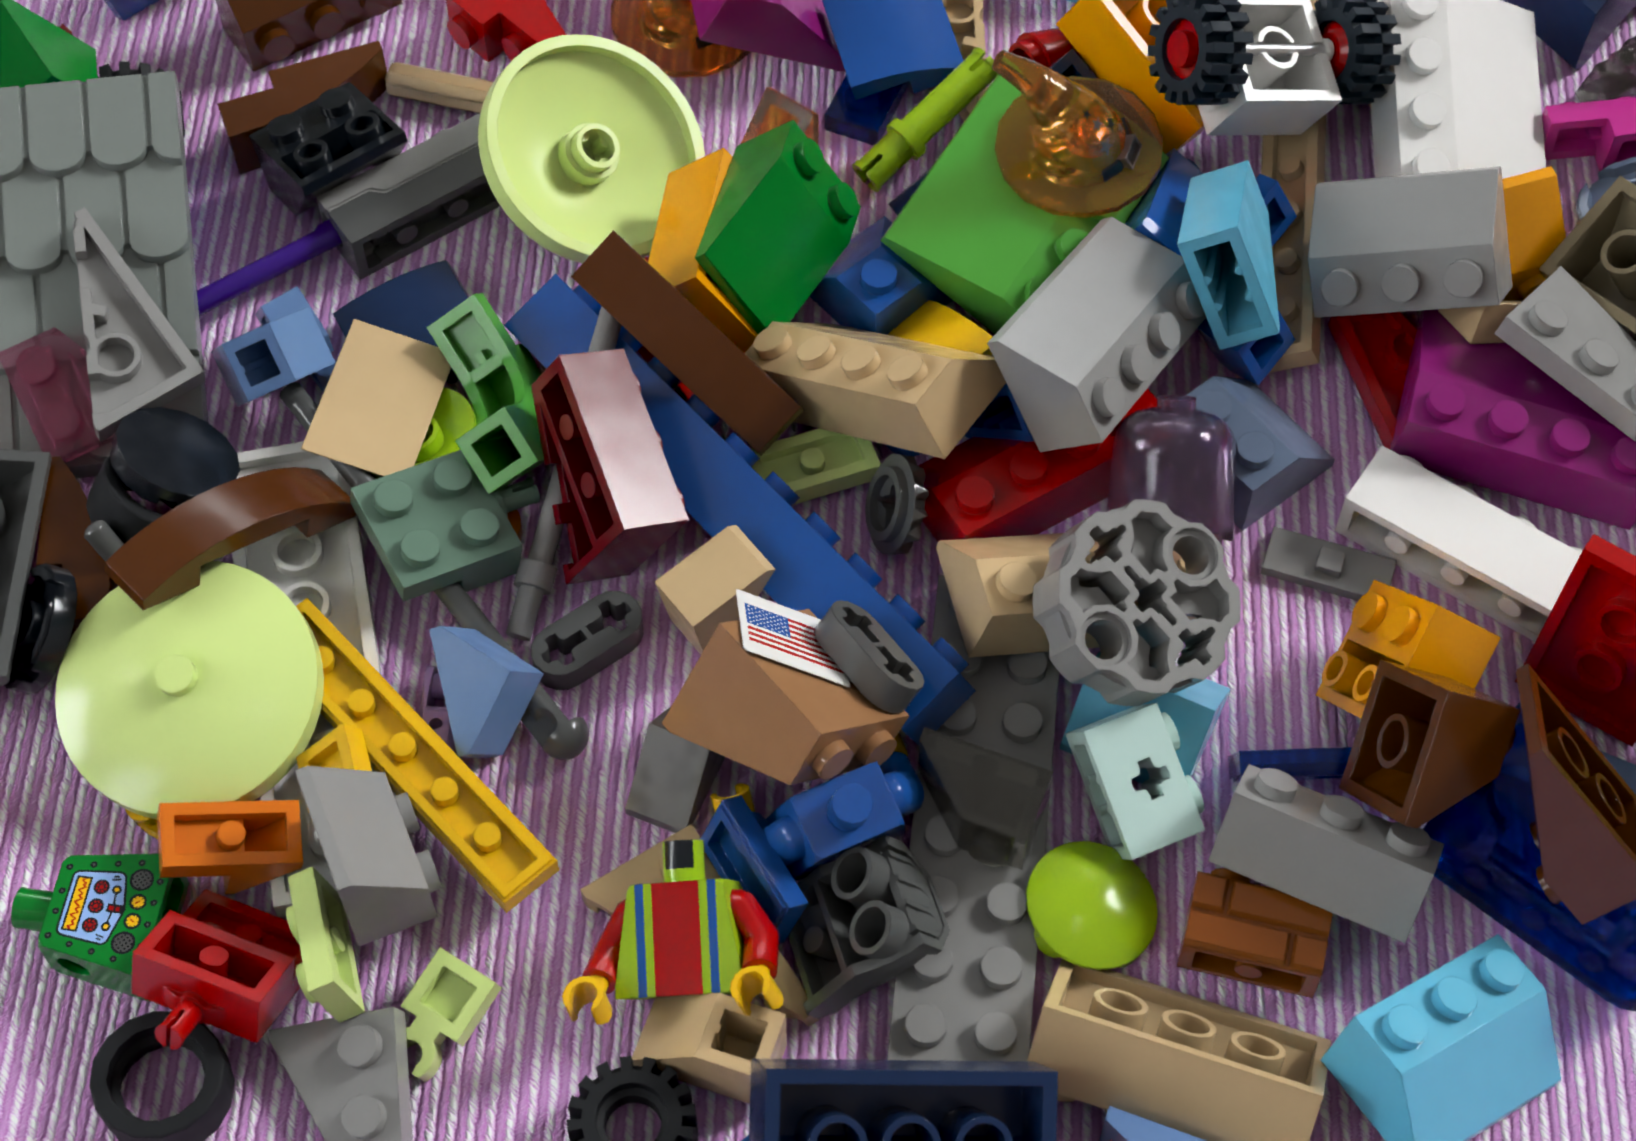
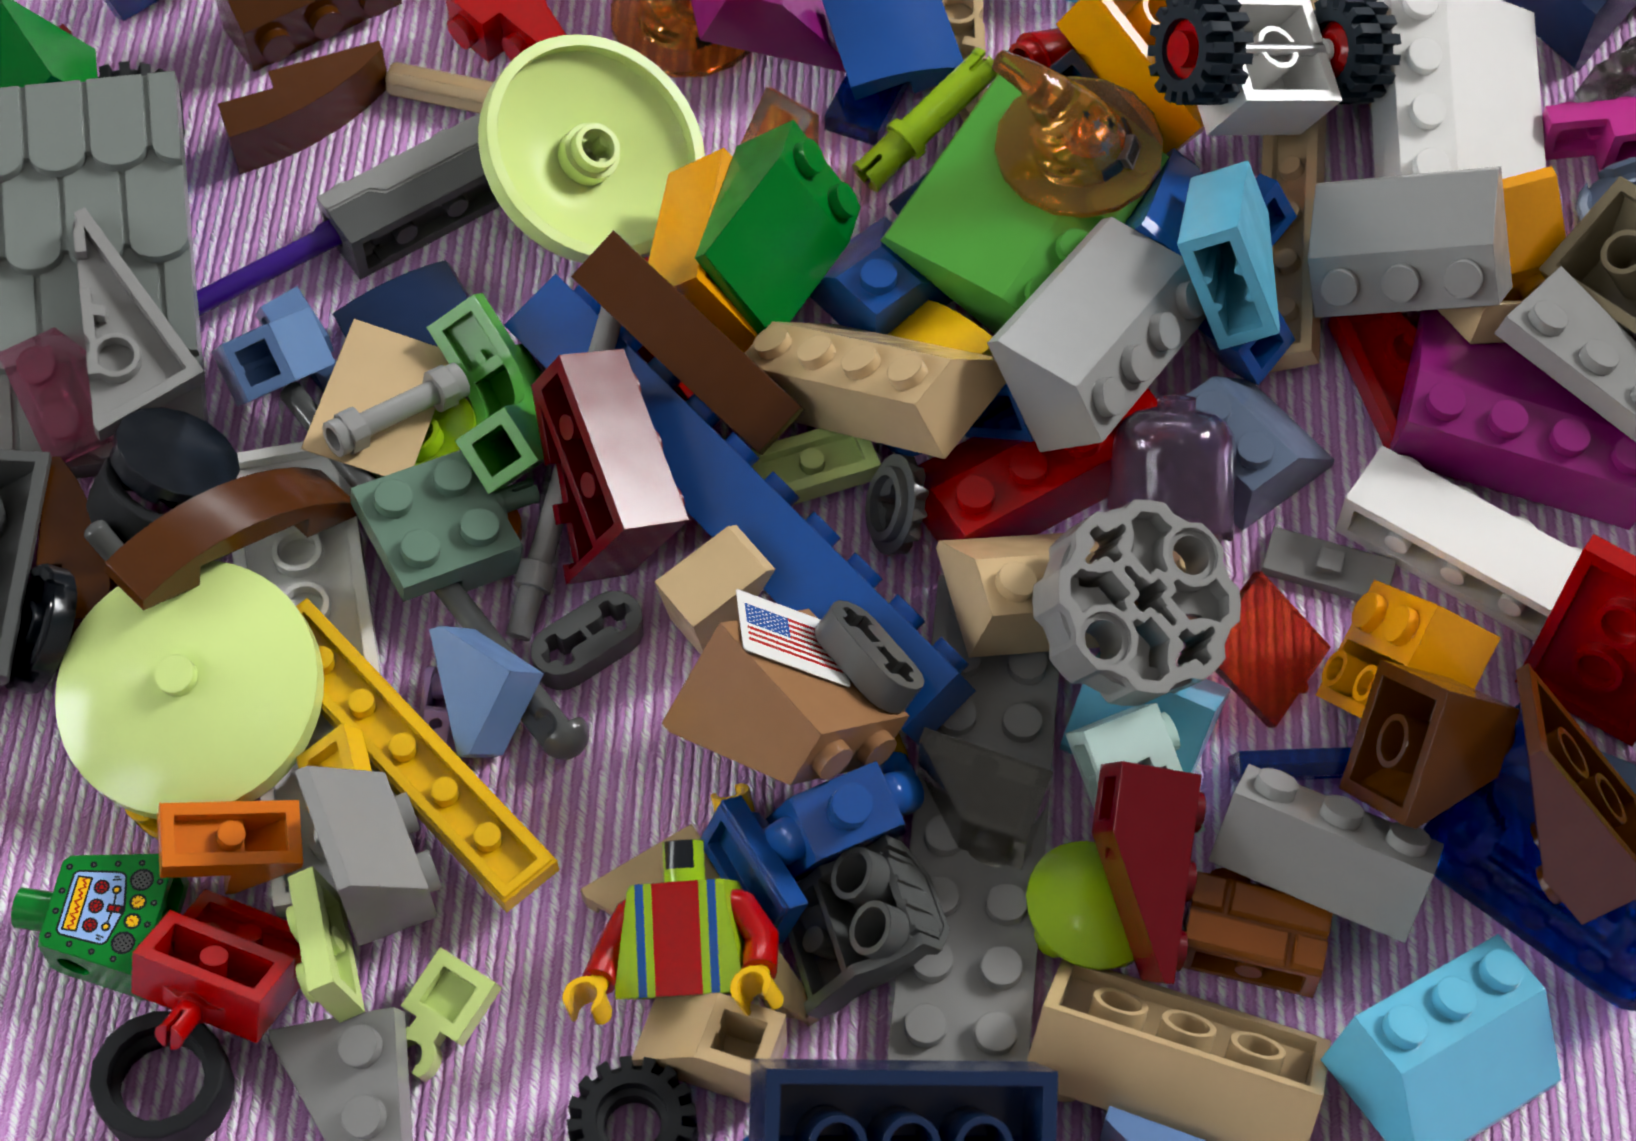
black slope [249,82,408,216] -> none
flat silver slope [625,707,725,833] -> none
none -> light grey bar [322,363,470,457]
none -> dark red slope [1092,761,1206,984]
none -> clear red piece [1215,571,1331,728]

